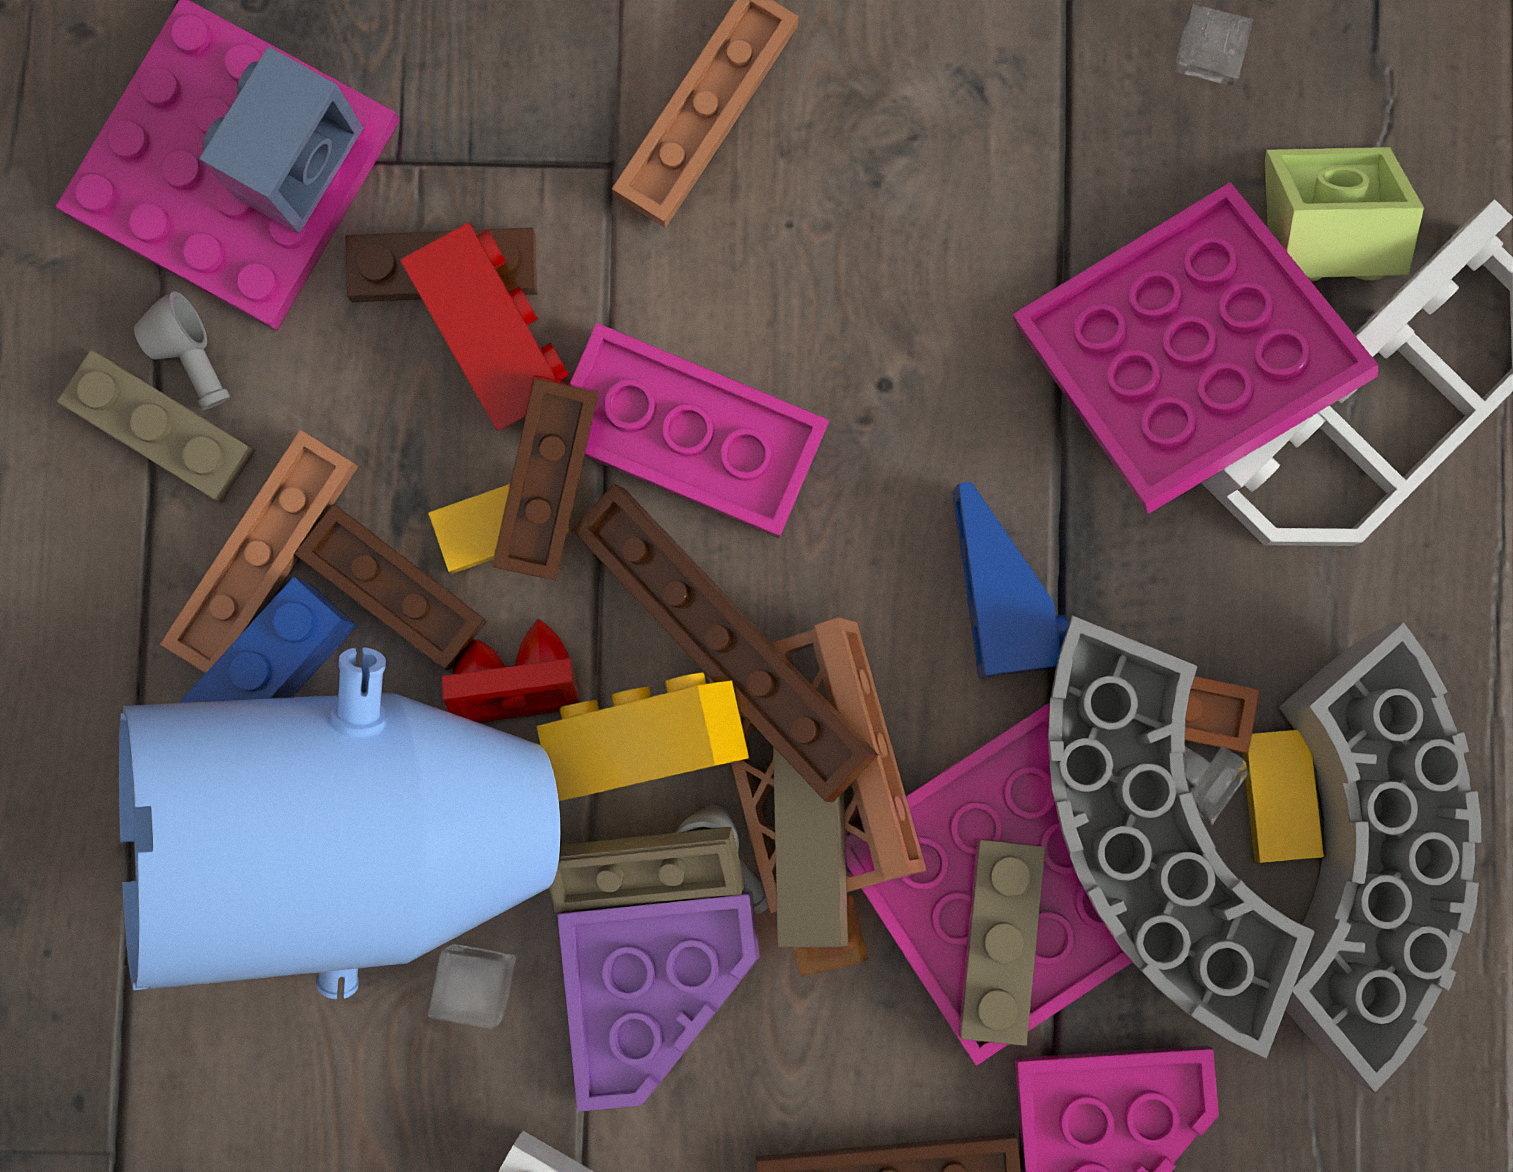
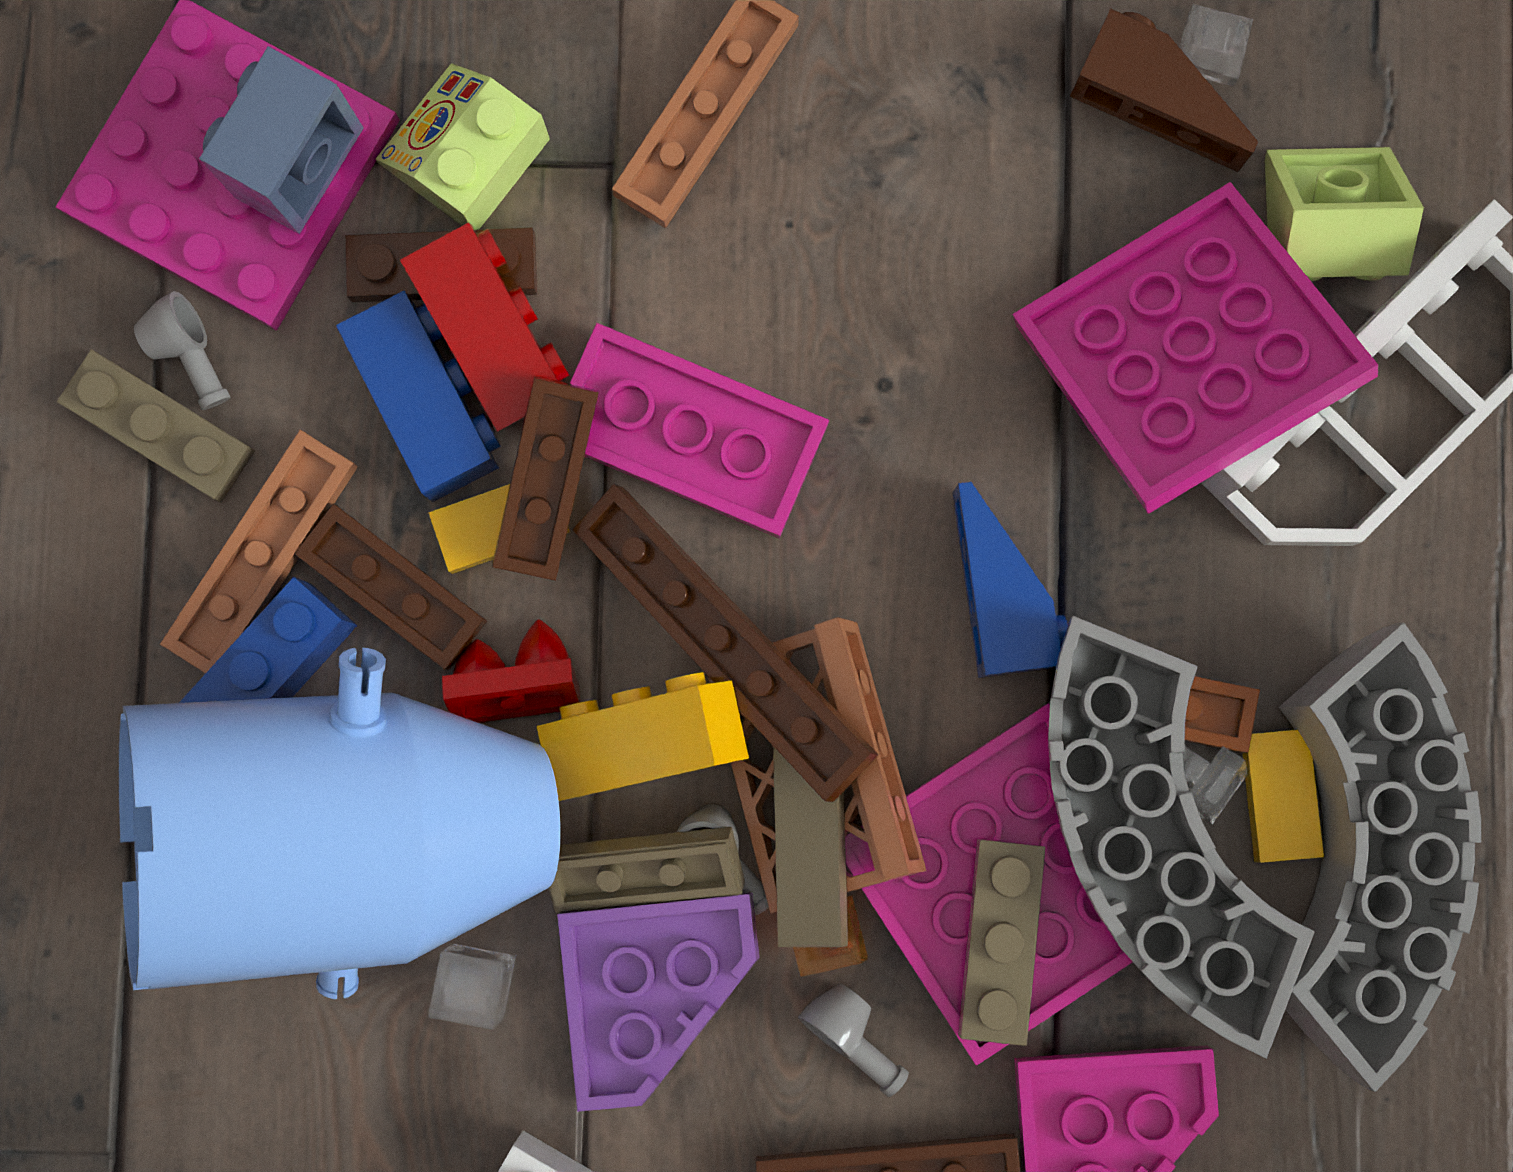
none -> blue brick [336,290,501,502]
none -> yellowish green slope [376,63,550,230]
none -> light grey bar [798,983,909,1097]
none -> reddish brown slope [1070,8,1258,172]

